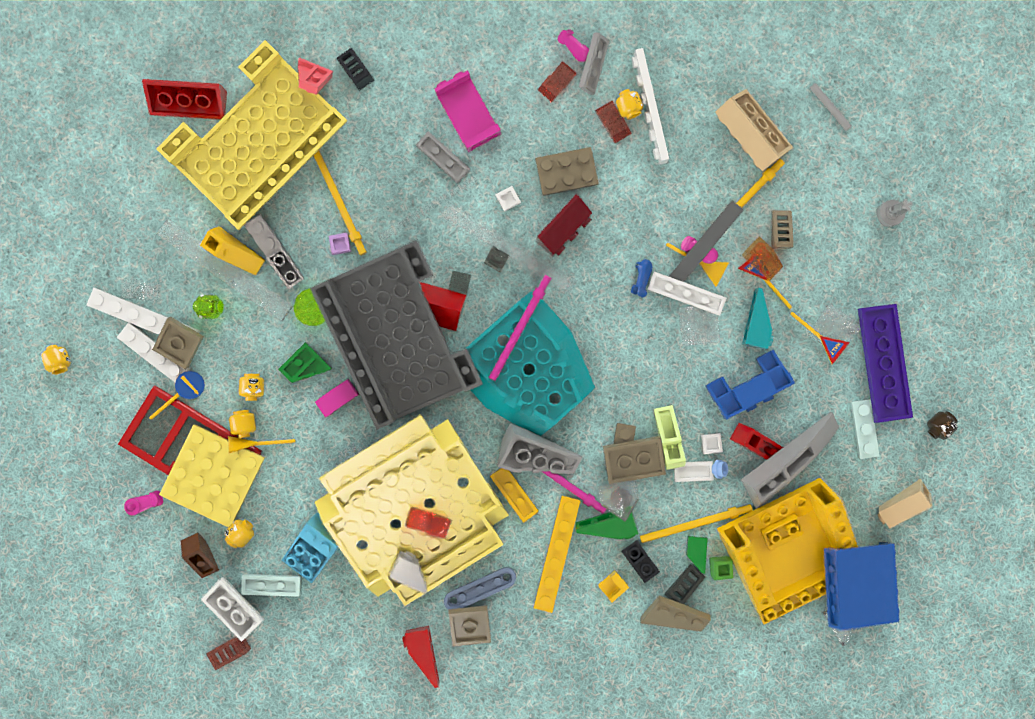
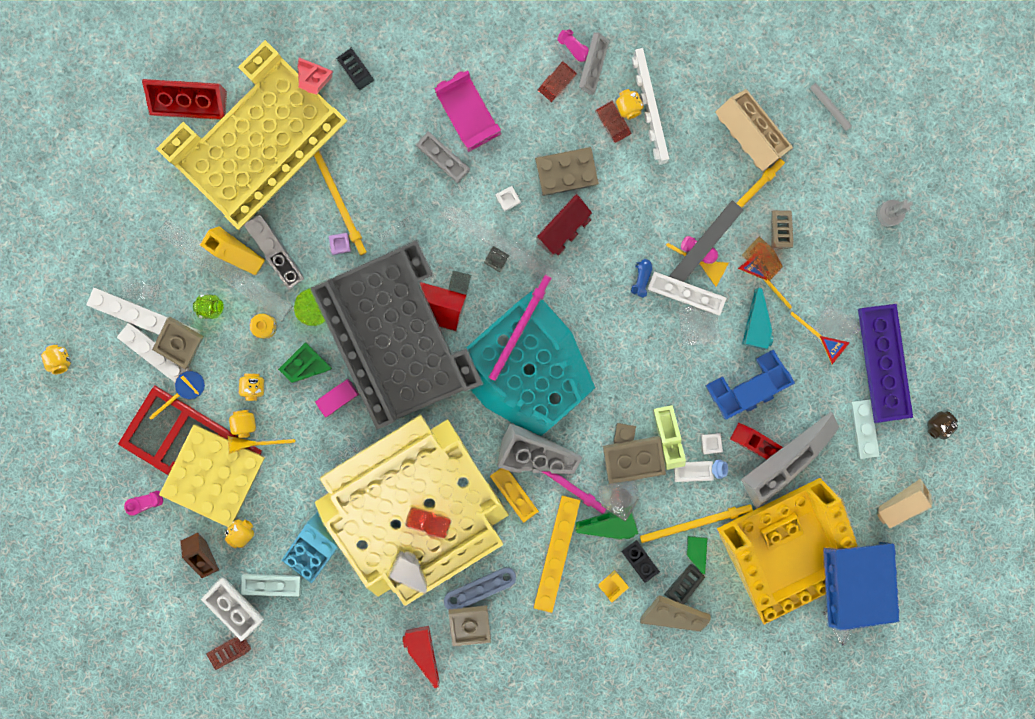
bright green slope [709,556,733,580] -> none
none -> yellow head [250,313,277,339]

